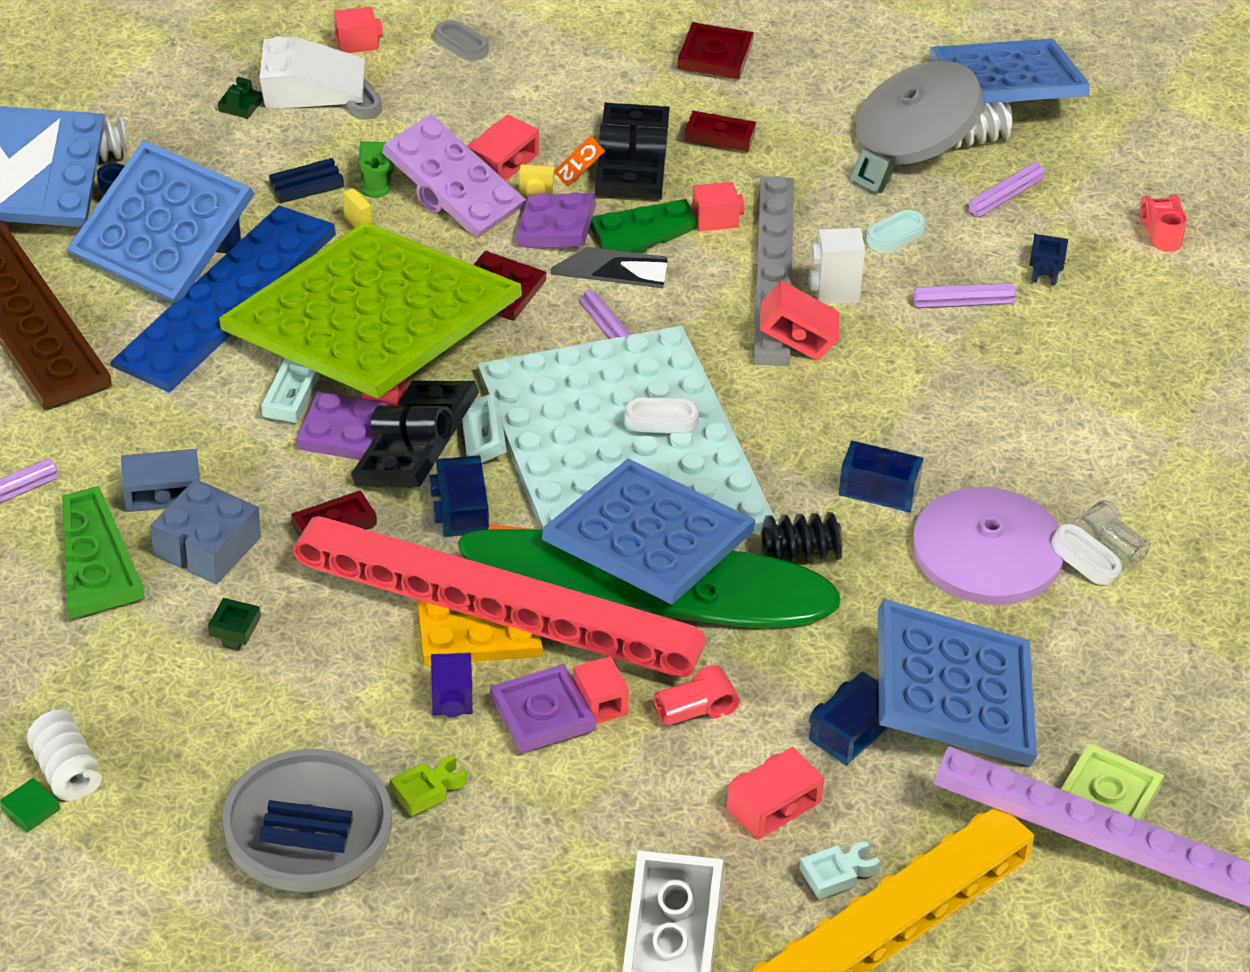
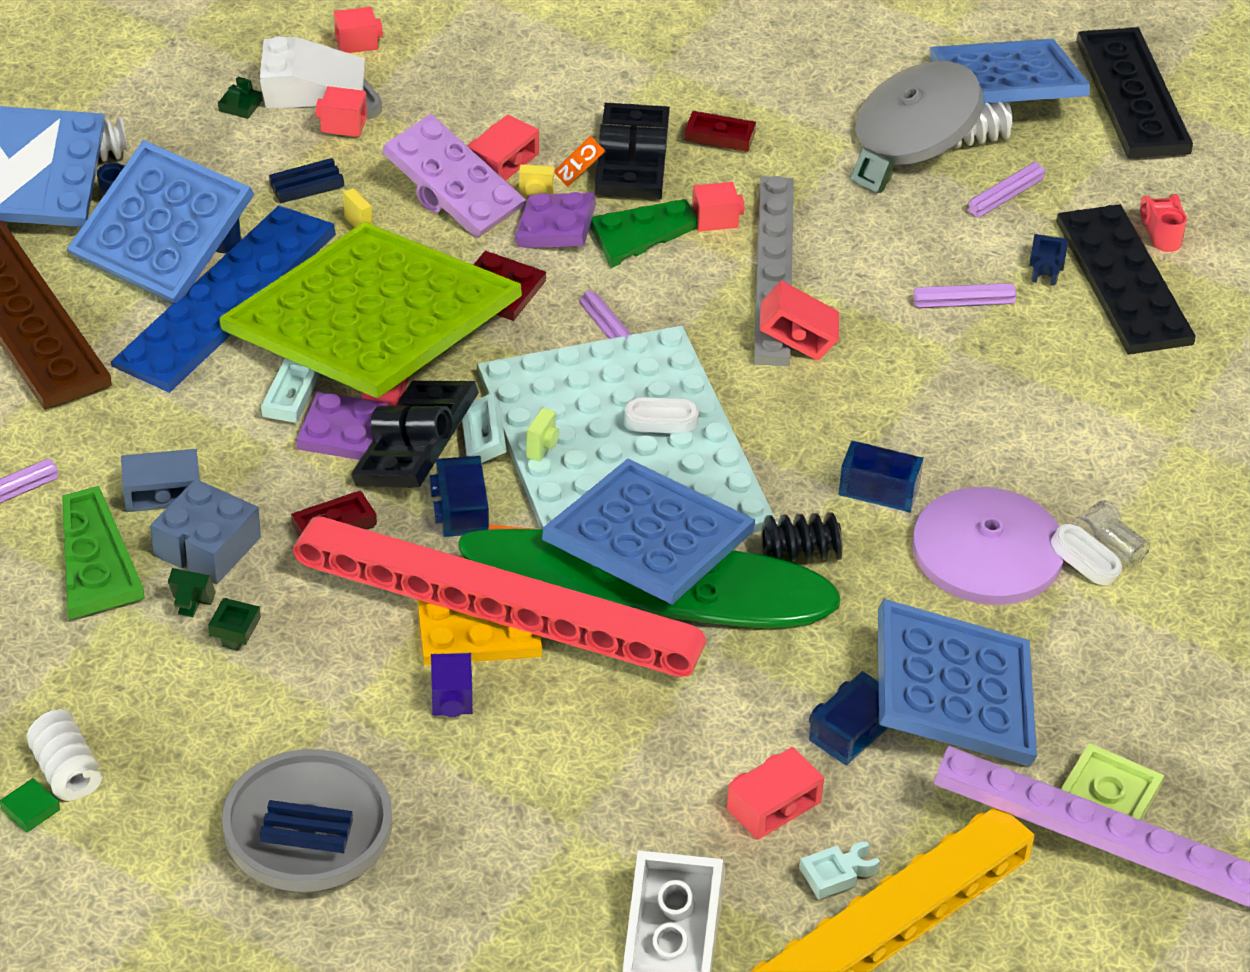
bright green piece [359,141,394,198] -> none
lime plate [390,755,468,817] -> none
light grey tile [435,20,489,61] -> none
medium lavender plate [490,664,596,754] -> none
sticker [551,247,668,289] -> none
coral brick [573,656,629,724] -> none
coral piece [654,665,740,726] -> none
dark red plate [677,22,754,79] -> none
white brick [809,228,865,303] -> none
light aqua tile [866,210,926,252] -> none
none -> dark green tile [168,568,216,617]
none -> coral brick [315,86,367,137]
none -> yellowish green plate [526,407,559,462]
none -> black plate [1056,204,1196,355]
none -> black plate [1076,27,1193,159]

